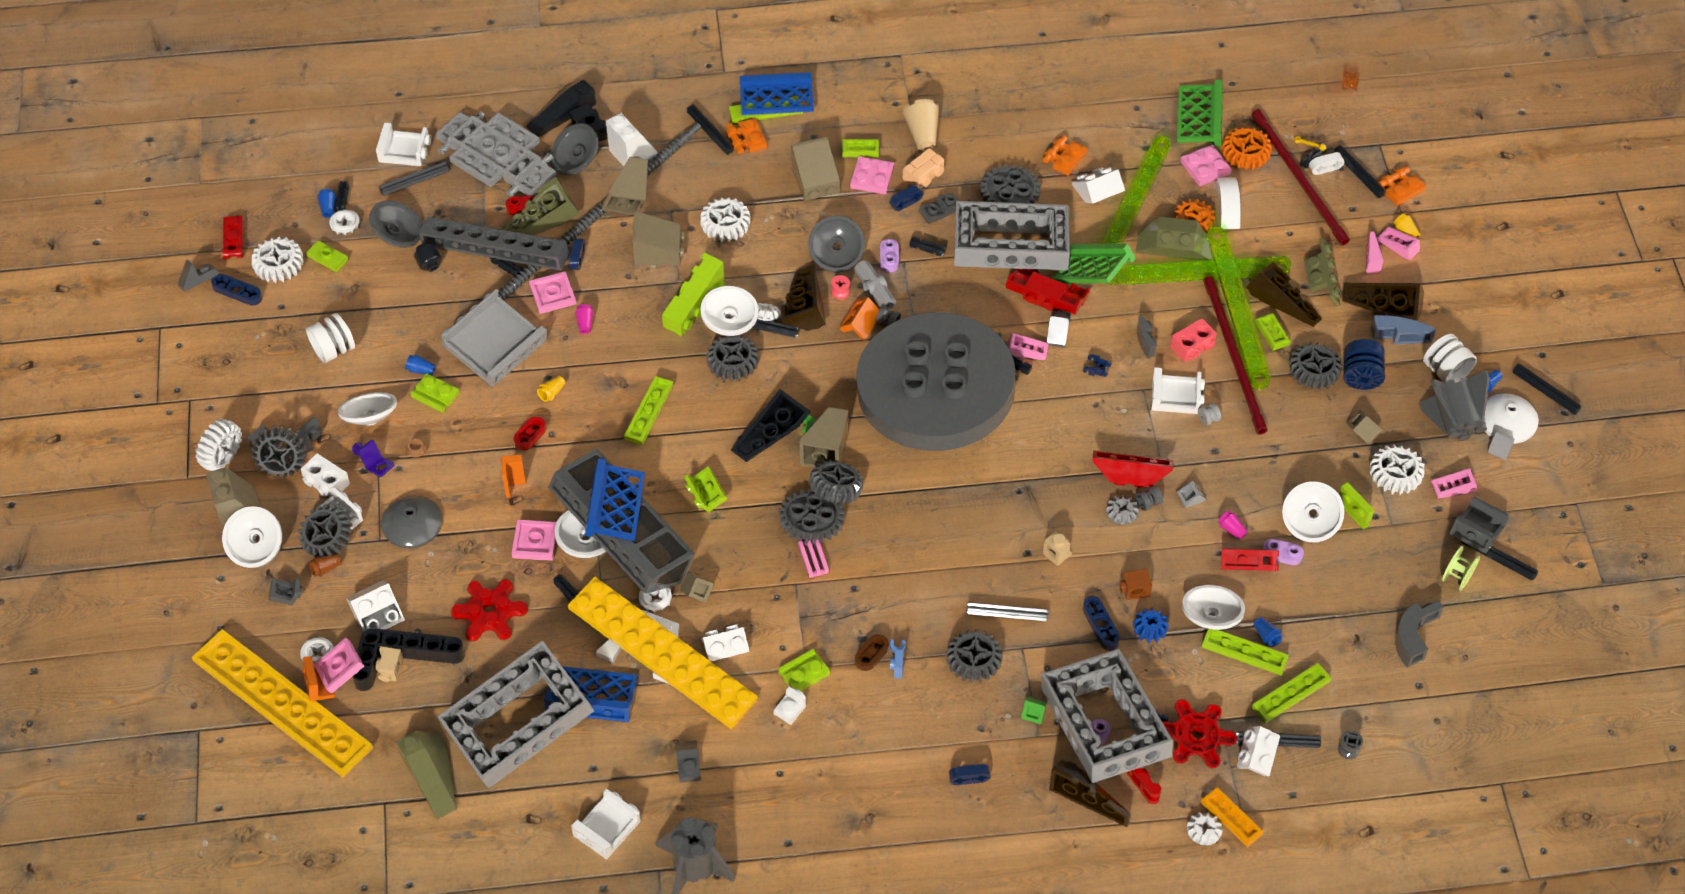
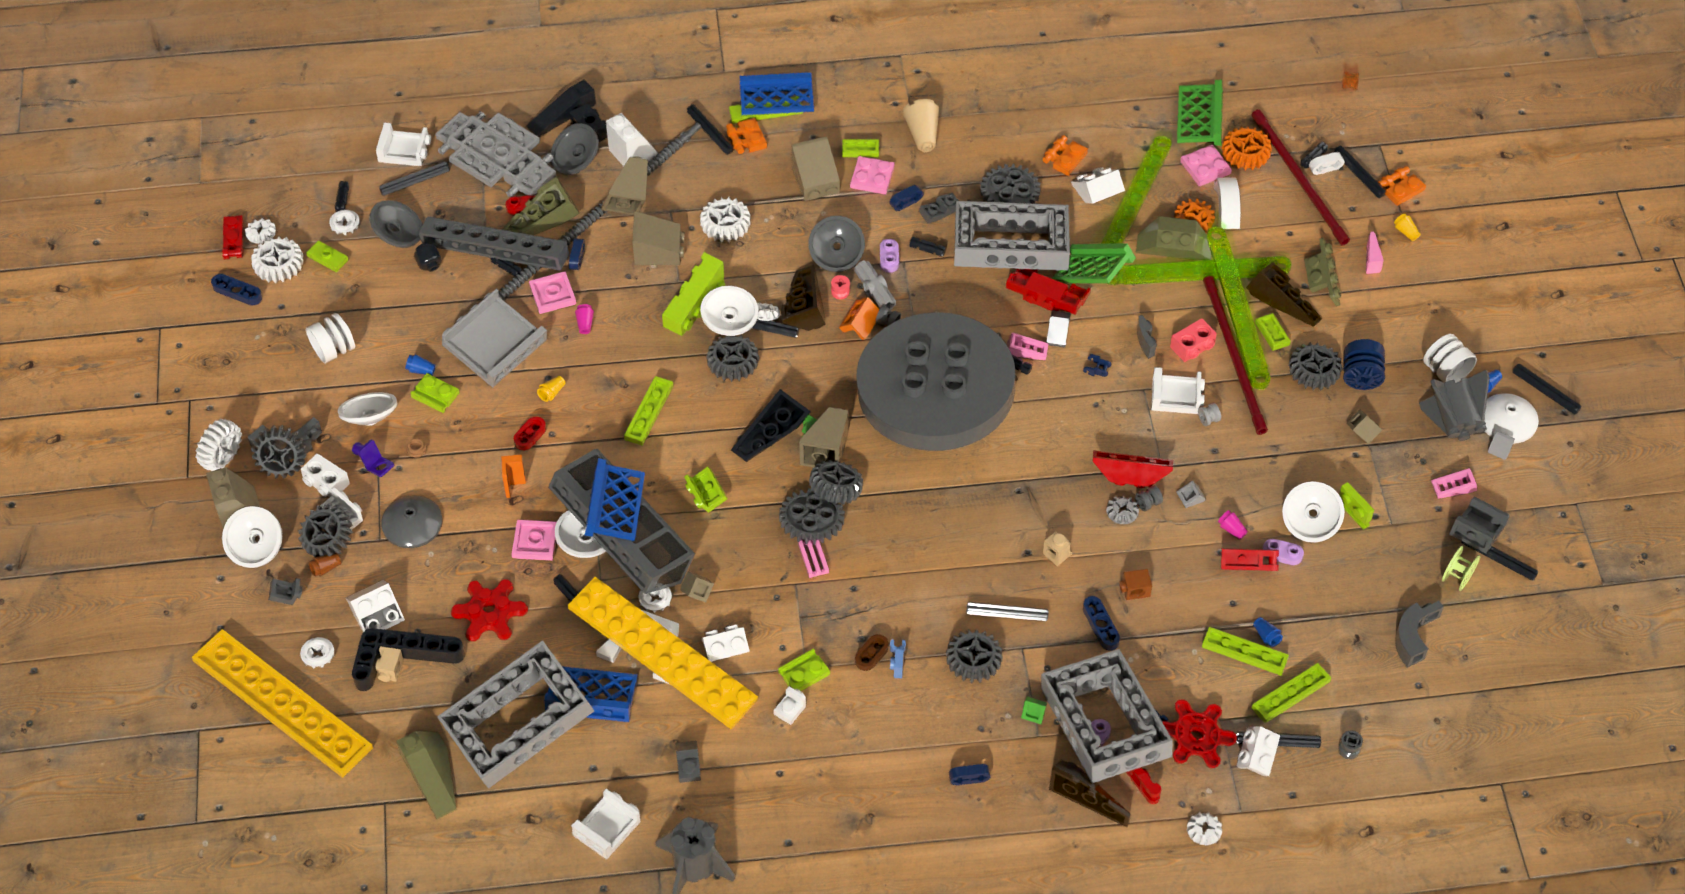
dark grey slope [178,259,219,291] -> none
orange panel [303,656,335,701] -> none
bright pink plate [314,638,364,694] -> none
blue cone [317,189,336,218] -> none
light nougat brick [903,148,944,188] -> none
blue gear [1133,607,1169,644] -> none
white dish [1182,585,1245,630] -> none
light orange plate [1201,787,1264,848] -> none
yellow hinge [1294,136,1326,151] -> none
dark brown wedge [1342,283,1424,320] -> none
white gear [1370,444,1425,495] -> none
sand blue slope [1371,315,1435,344] -> none
bright pink slope [1377,226,1420,260] -> none
none -> white gear [245,218,276,244]

